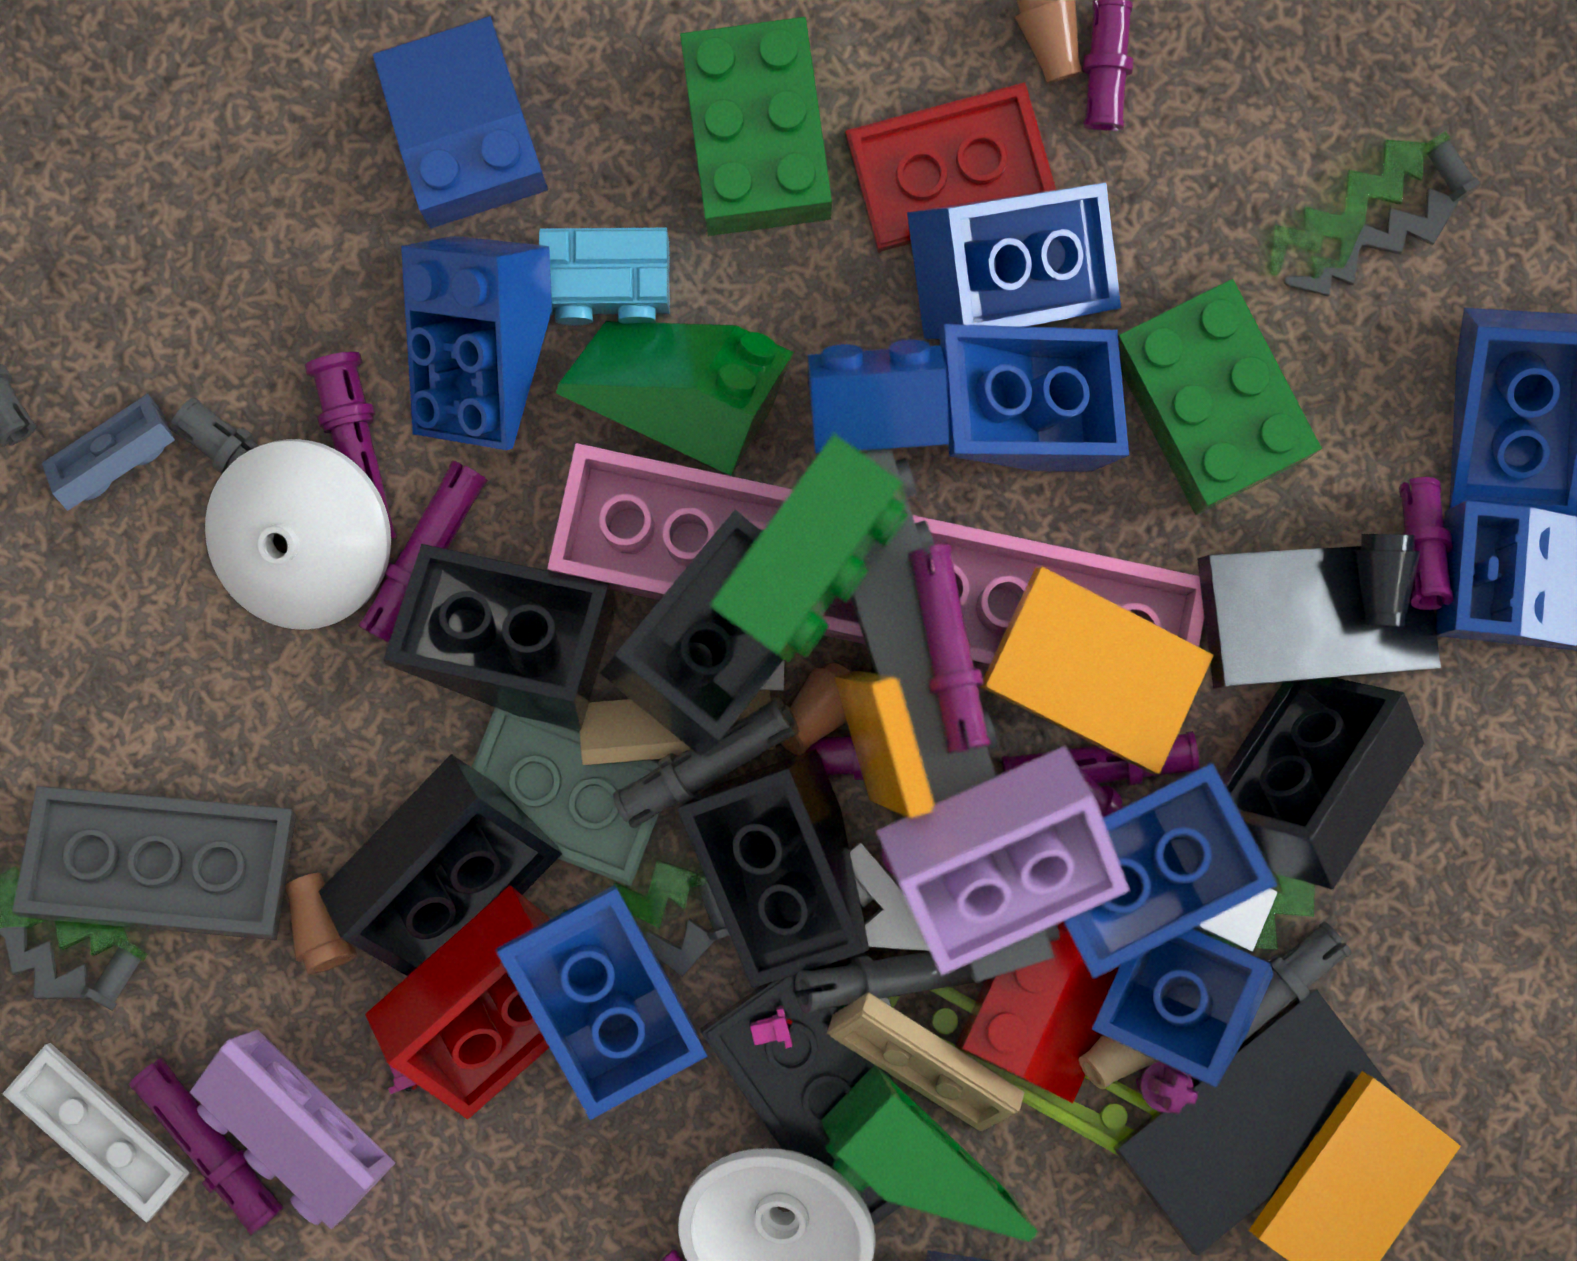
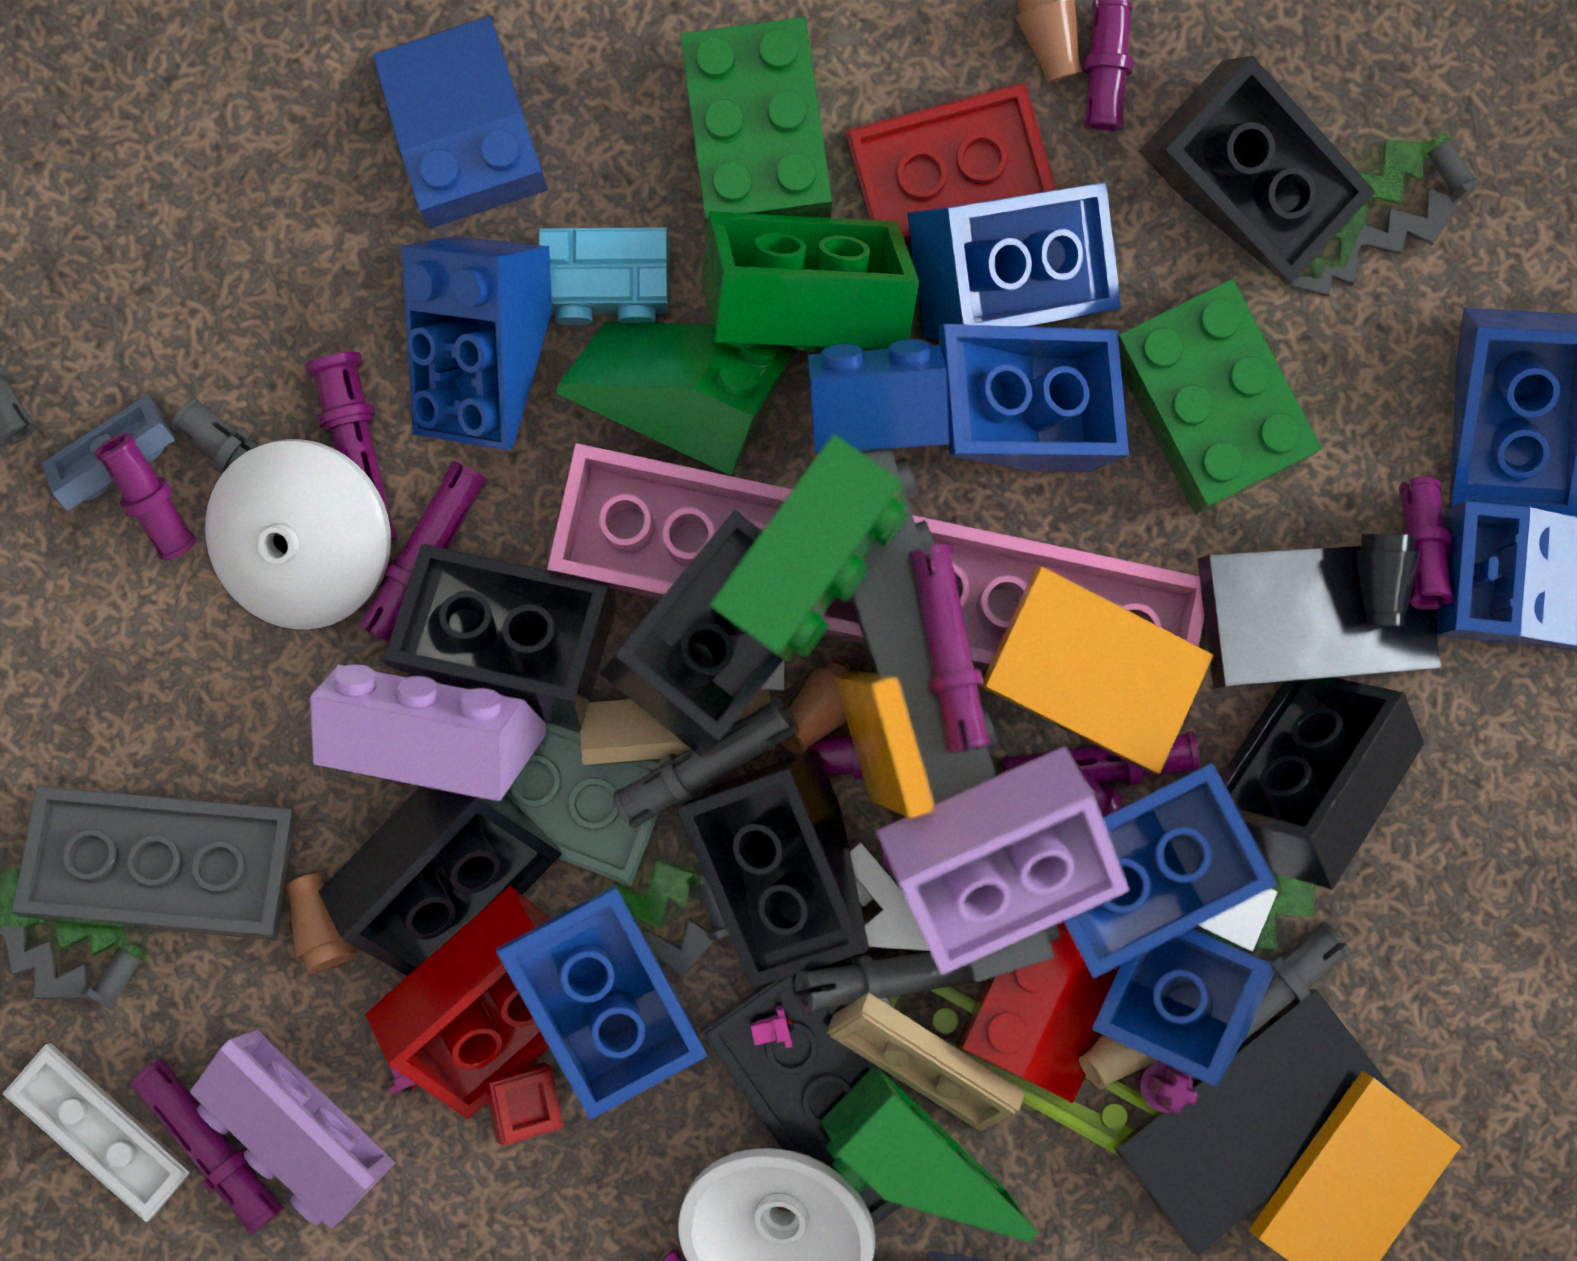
none -> magenta pin [95,432,196,561]
none -> lavender slope [310,665,546,801]
none -> red tile [483,1062,564,1146]
none -> green brick [701,211,919,351]
none -> black slope [1139,56,1376,284]

